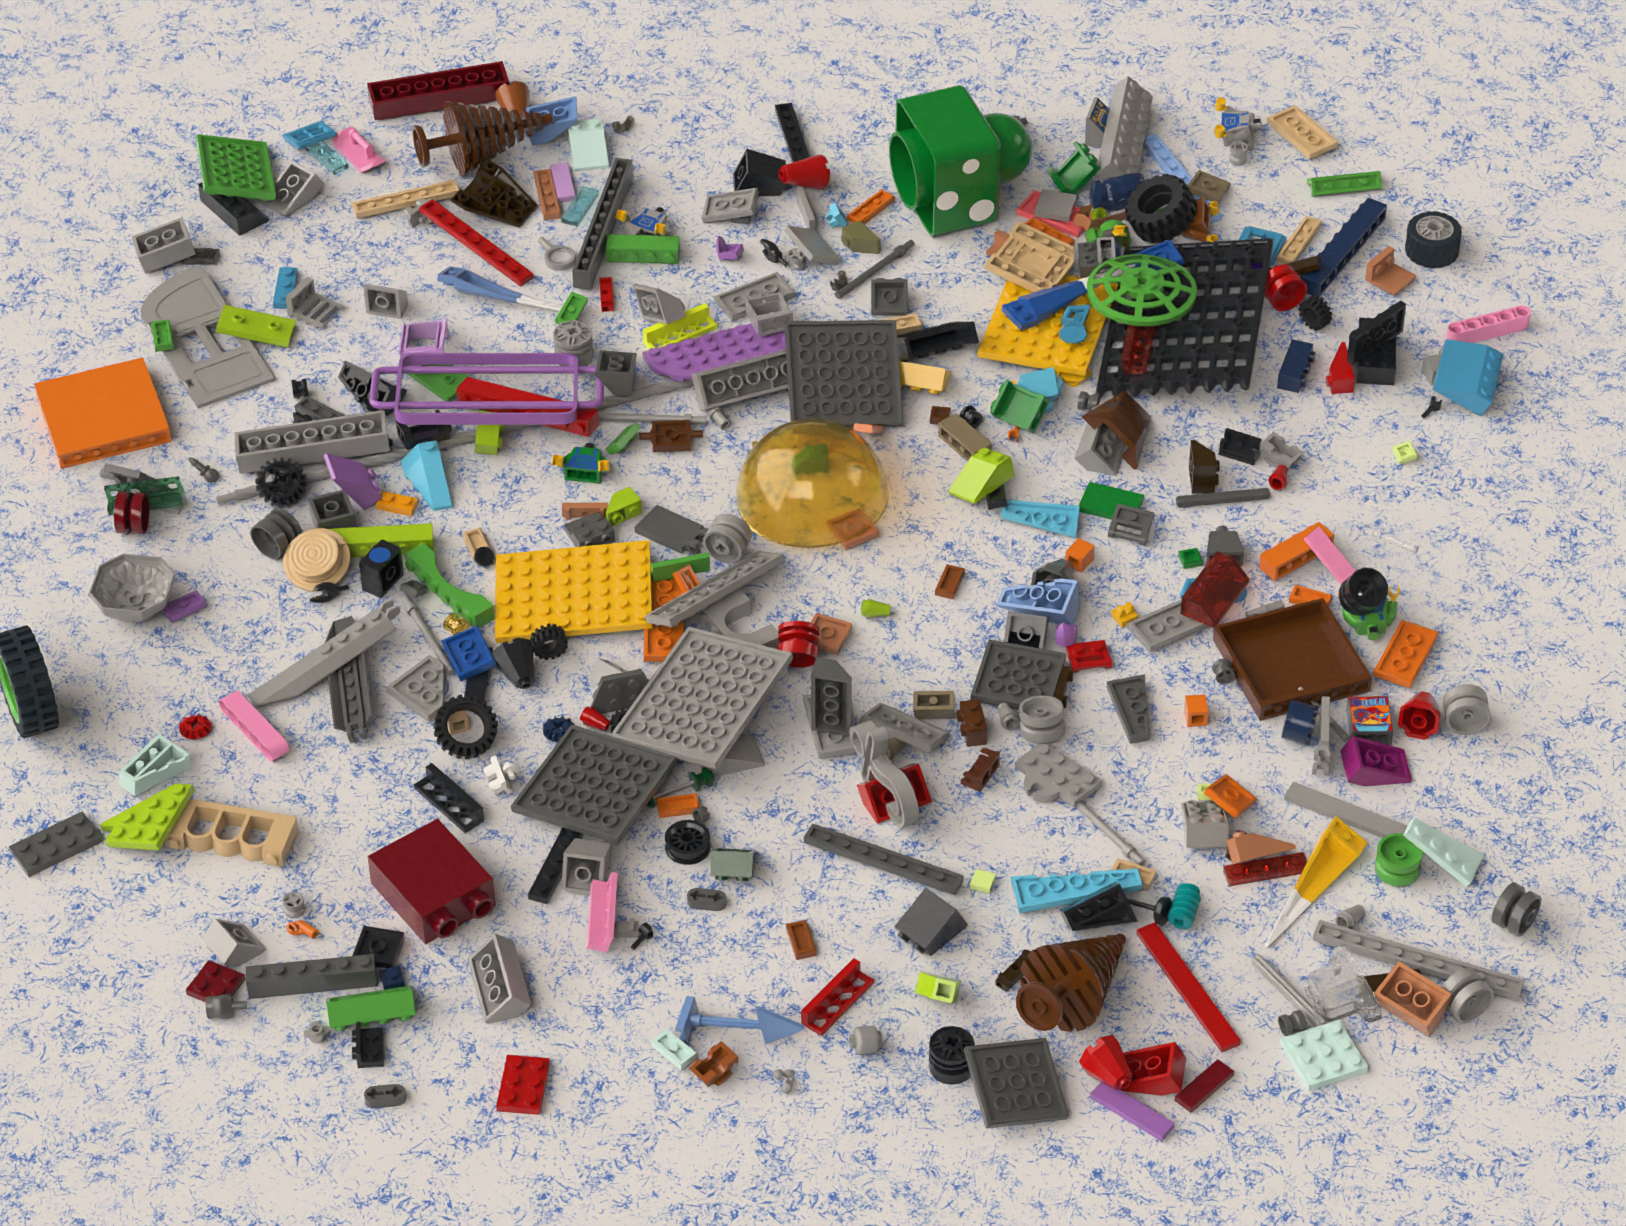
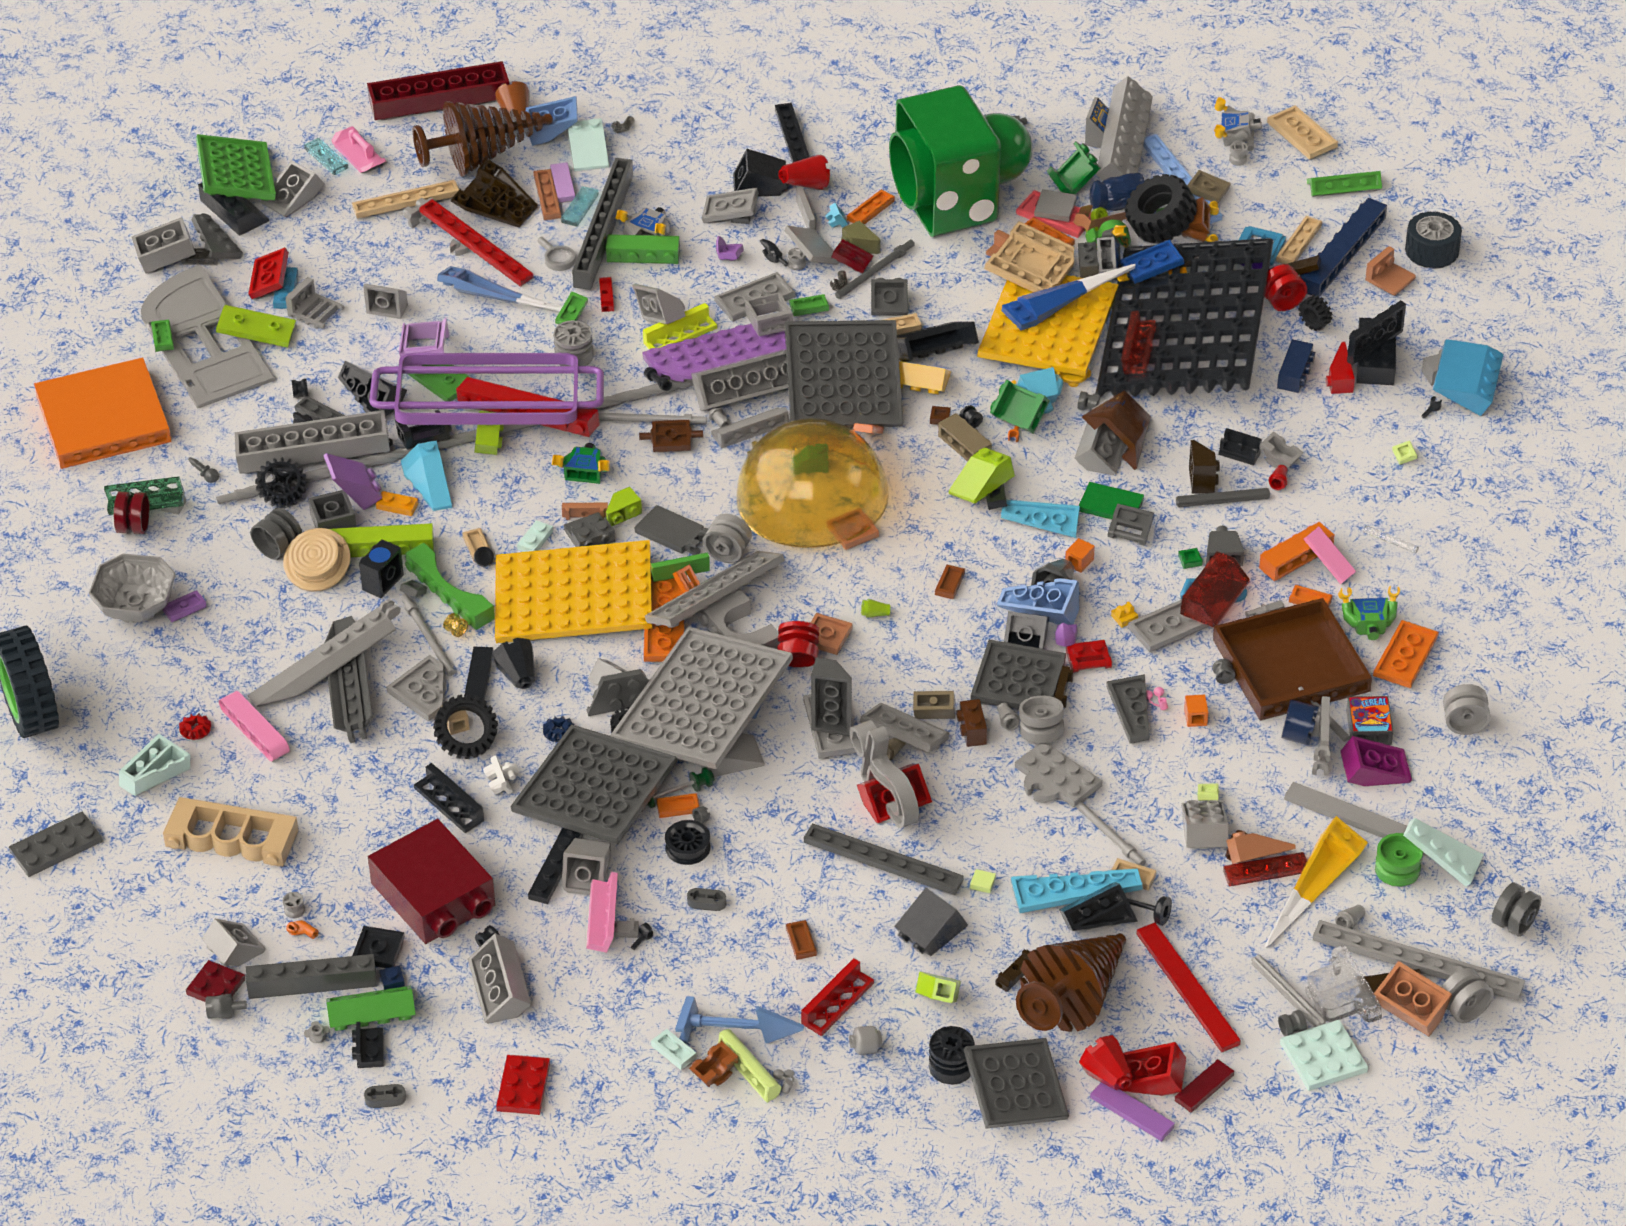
wing [100,463,169,493] -> none
lime wing [100,784,195,850] -> none
dark azure piece [282,121,337,150] -> none
black hand [309,582,349,603] -> none
blue tile [441,626,497,682] -> none
black tyre [530,624,568,660] -> none
red cone [580,706,610,732] -> none
dark grey slope [595,350,637,396] -> none
bright green plate [606,422,641,454] -> none
slope [710,848,756,881] -> none
copper hinge [961,748,1000,792] -> none
dark azure piece [1059,305,1091,344] -> none
bright green dish [1087,254,1197,326] -> none
teal piece [1168,883,1201,930] -> none
orange tile [1204,774,1257,818] -> none
black wheel [1338,567,1388,616] -> none
red cone [1398,691,1441,740] -> none
bright pink beam [1446,306,1531,343] -> none
none -> dark grey wing [191,213,243,259]
none -> red plate [248,247,289,299]
none -> light grey bar [450,239,468,256]
none -> black wheel [475,925,500,947]
none -> light aqua plate [517,520,553,552]
none -> black bar [644,367,672,391]
none -> light grey fence [711,407,789,448]
none -> yellowish green brick [718,1029,781,1102]
none -> bright green plate [789,294,829,317]
none -> dark red plate [831,239,874,273]
none -> bright pink piece [1146,687,1168,710]

